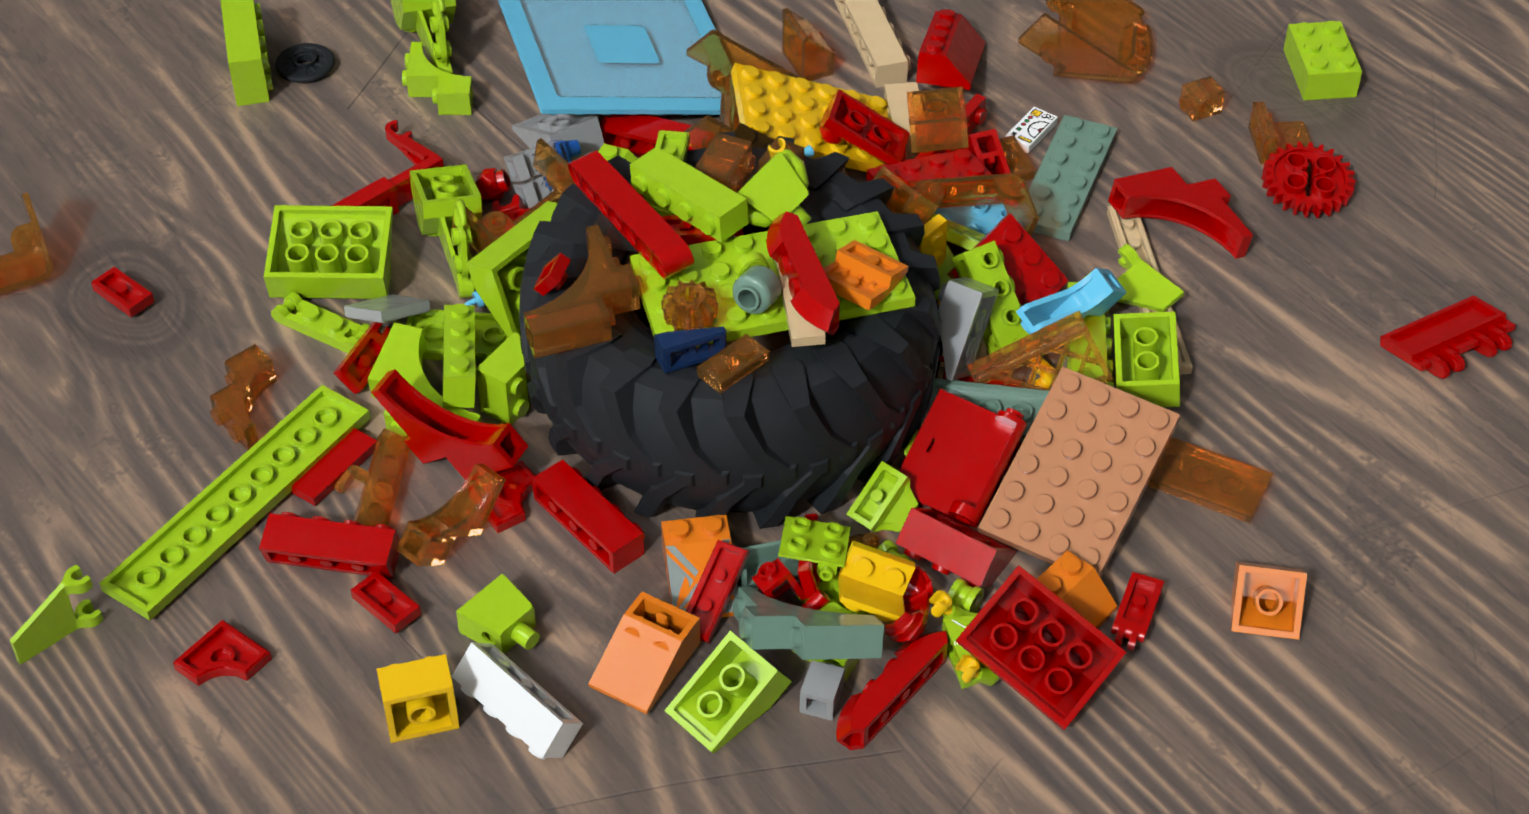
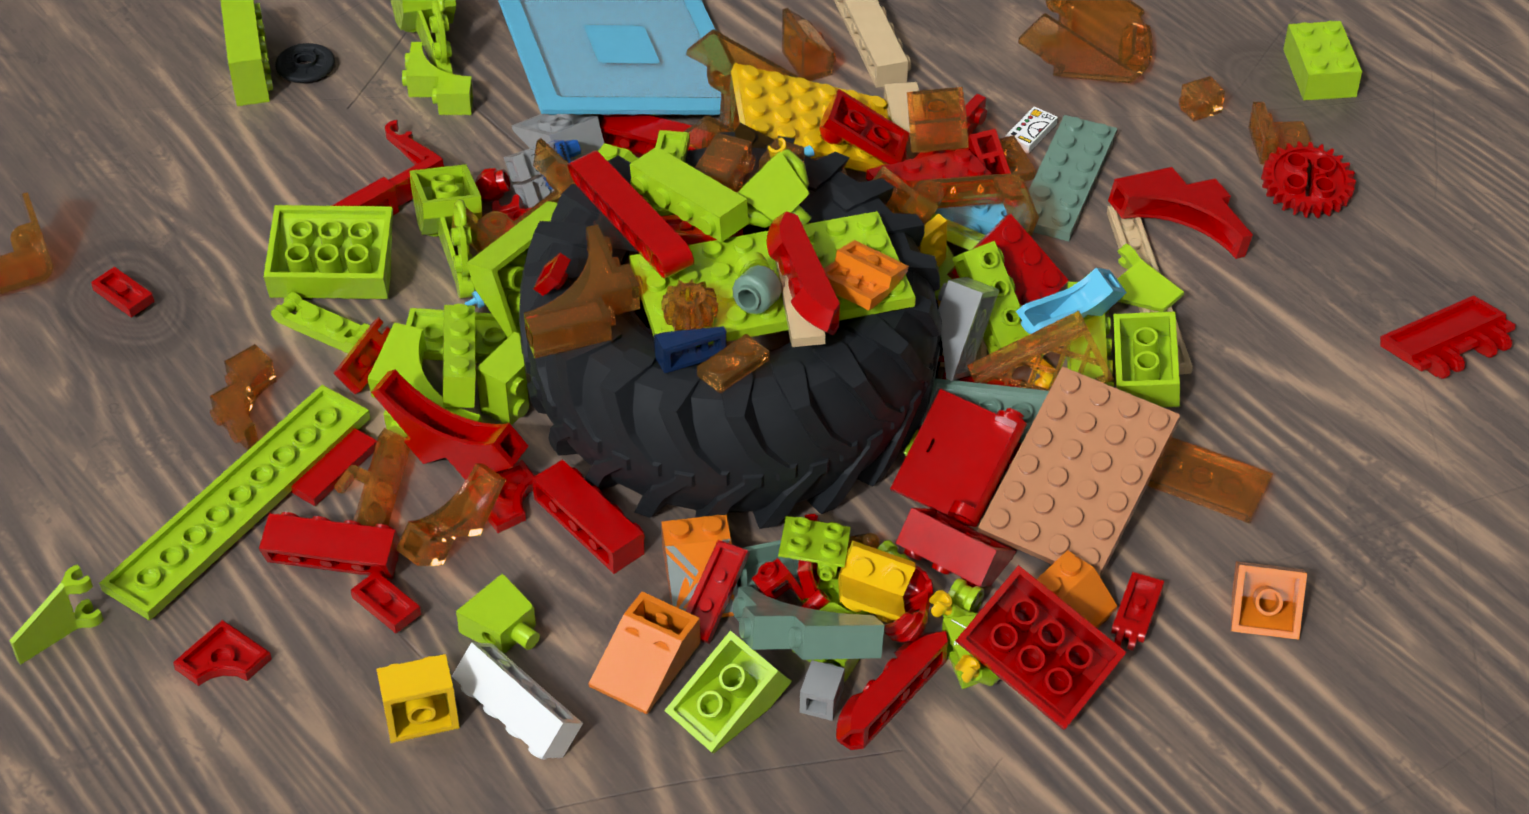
light grey tile [344,294,430,323] -> none
lime slope [846,461,919,533] -> none
red slope [916,9,986,90] -> none

